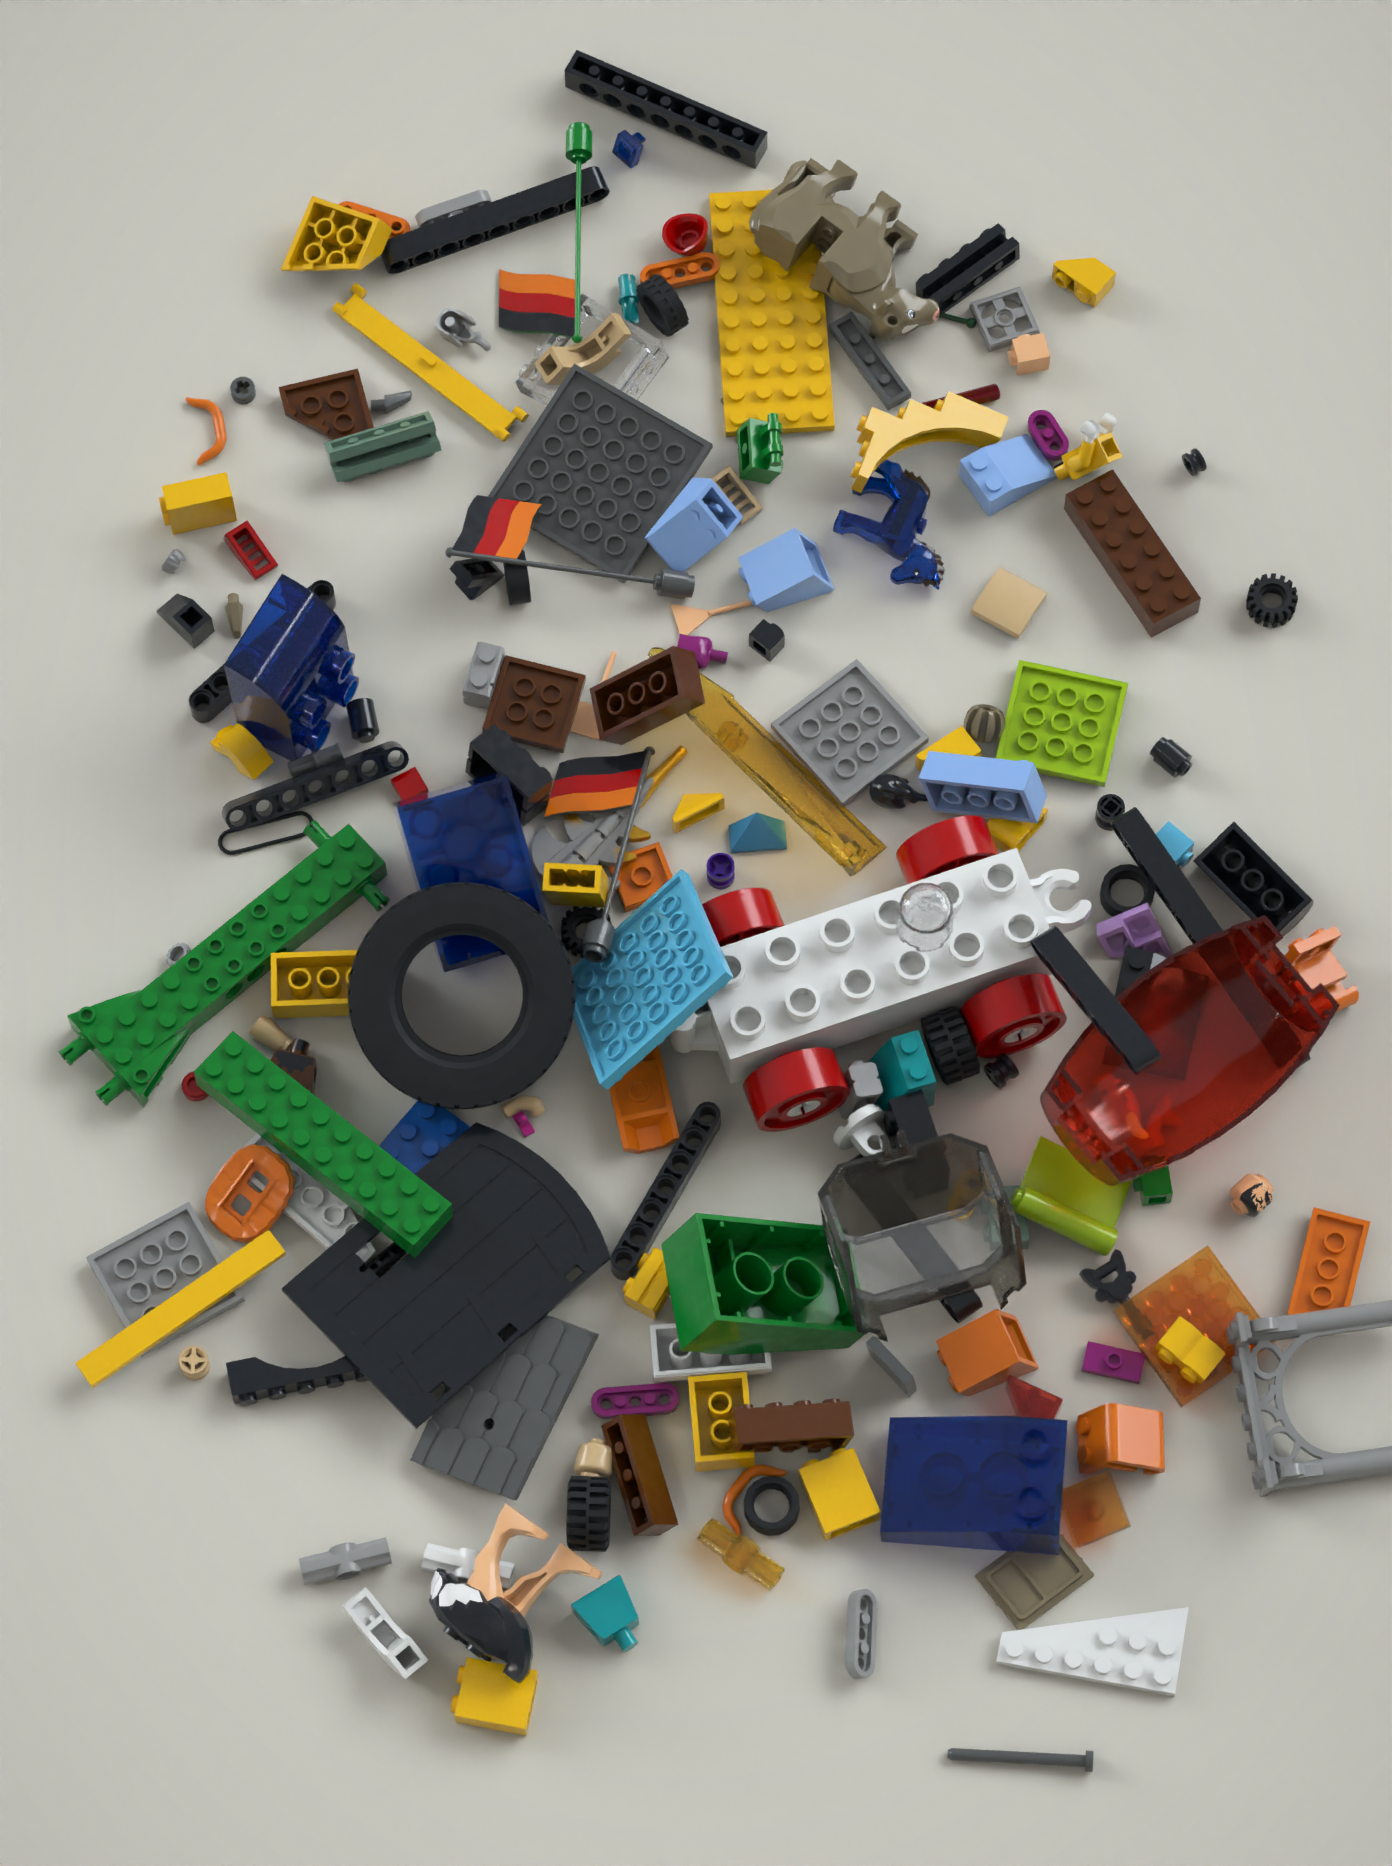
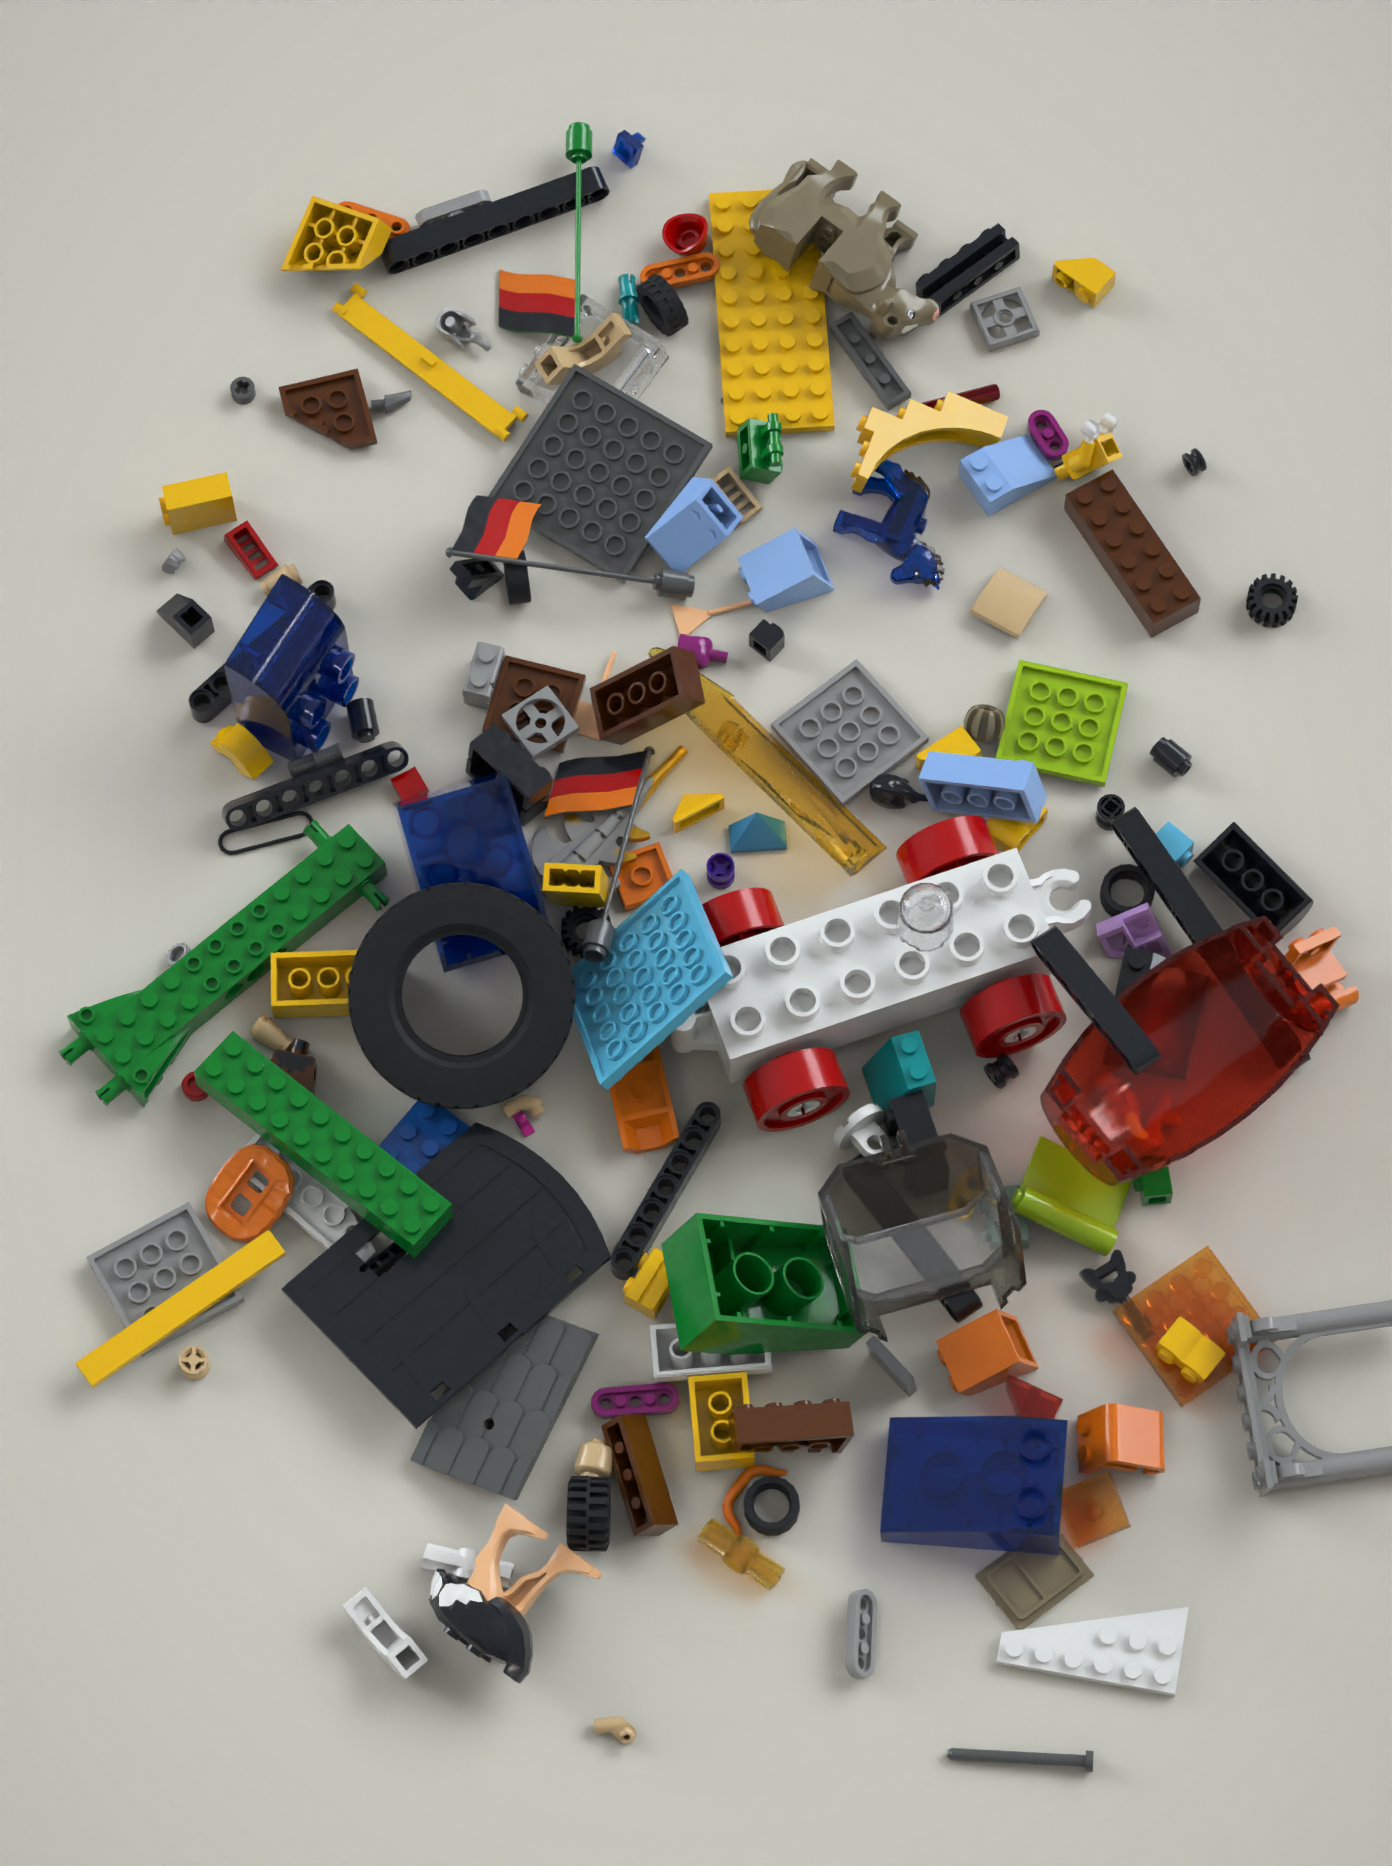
orange animal [185,397,226,466] -> none
dark tan bar [225,593,243,639] -> none
black arch [226,1356,369,1406] -> none
light grey piece [299,1537,392,1585] -> none
sand green brick [324,411,441,482] -> none
yellow brick [450,1657,539,1736] -> none
black brick [564,50,768,169] -> none
teal torso [571,1574,639,1652] -> none
yellow brick [798,1448,881,1541] -> none
light grey brick [839,1060,883,1119] -> none
black tyre [921,1006,980,1086] -> none
dark green hinge [940,313,976,328] -> none
light nougat brick [1007,333,1050,376] -> none
magenta plate [1081,1341,1146,1384] -> none
light nougat head [1230,1174,1274,1217] -> none
orange plate [1287,1207,1370,1315] -> none
none -> tan cone [260,563,303,598]
none -> light grey piece [502,685,580,760]
none -> tan arm [594,1716,636,1745]

